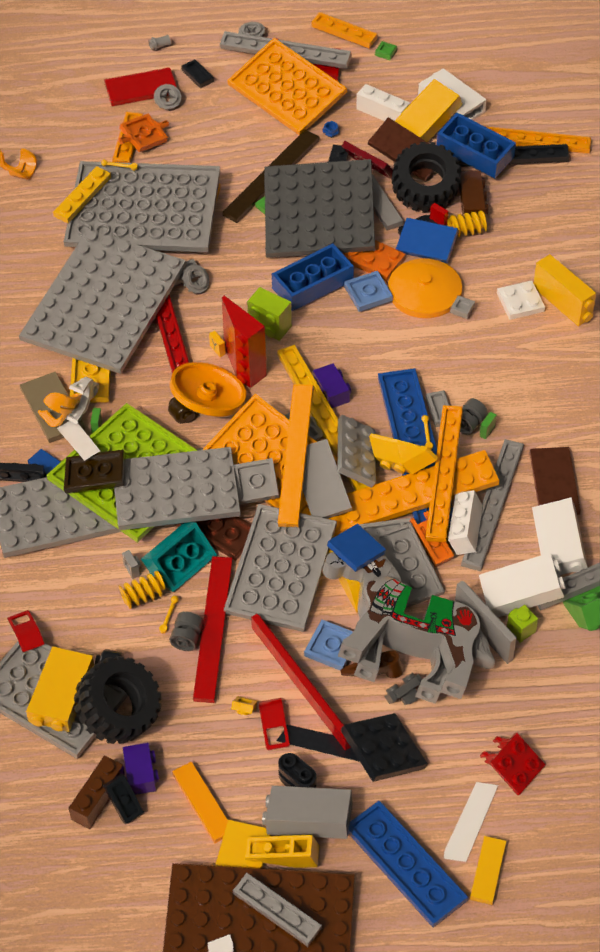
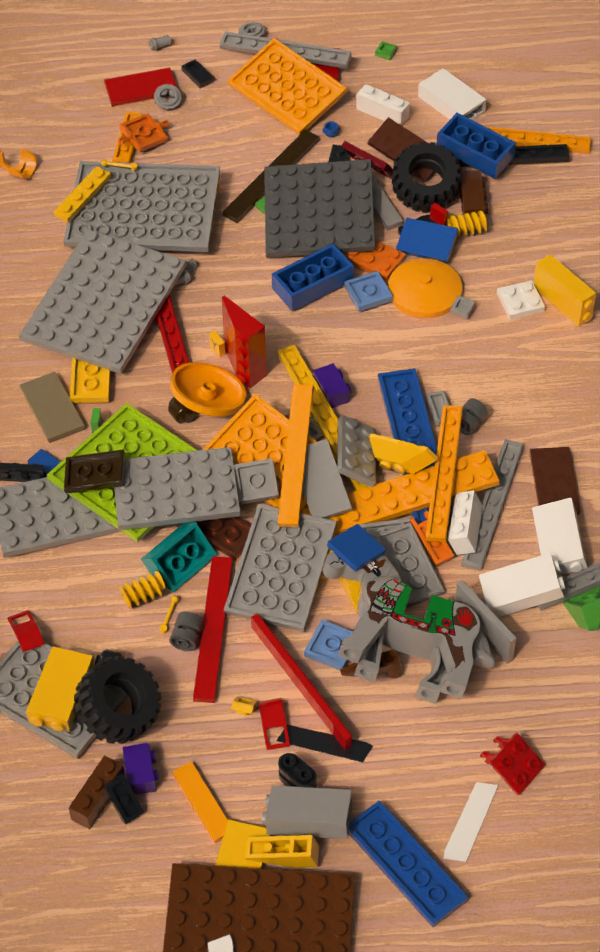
light orange helmet [38,393,82,427] -> none
white piece [50,377,99,424] -> none
white sticker [57,421,100,461] -> none
light grey plate [122,550,141,579] -> none
light grey gear [181,265,209,294] -> none
light grey plate [233,873,322,947] -> none
lime brick [247,287,292,341] -> none
light orange plate [311,12,377,48] -> none
black plate [340,713,428,782] -> none
dark grey piece [384,672,422,705] -> none
yellow brick [395,79,462,142] -> none
yellow hinge [421,415,433,450] -> none
yellow tile [470,836,506,905] -> none
bright green tile [480,412,497,439] -> none
lime brick [507,605,538,643] -> none

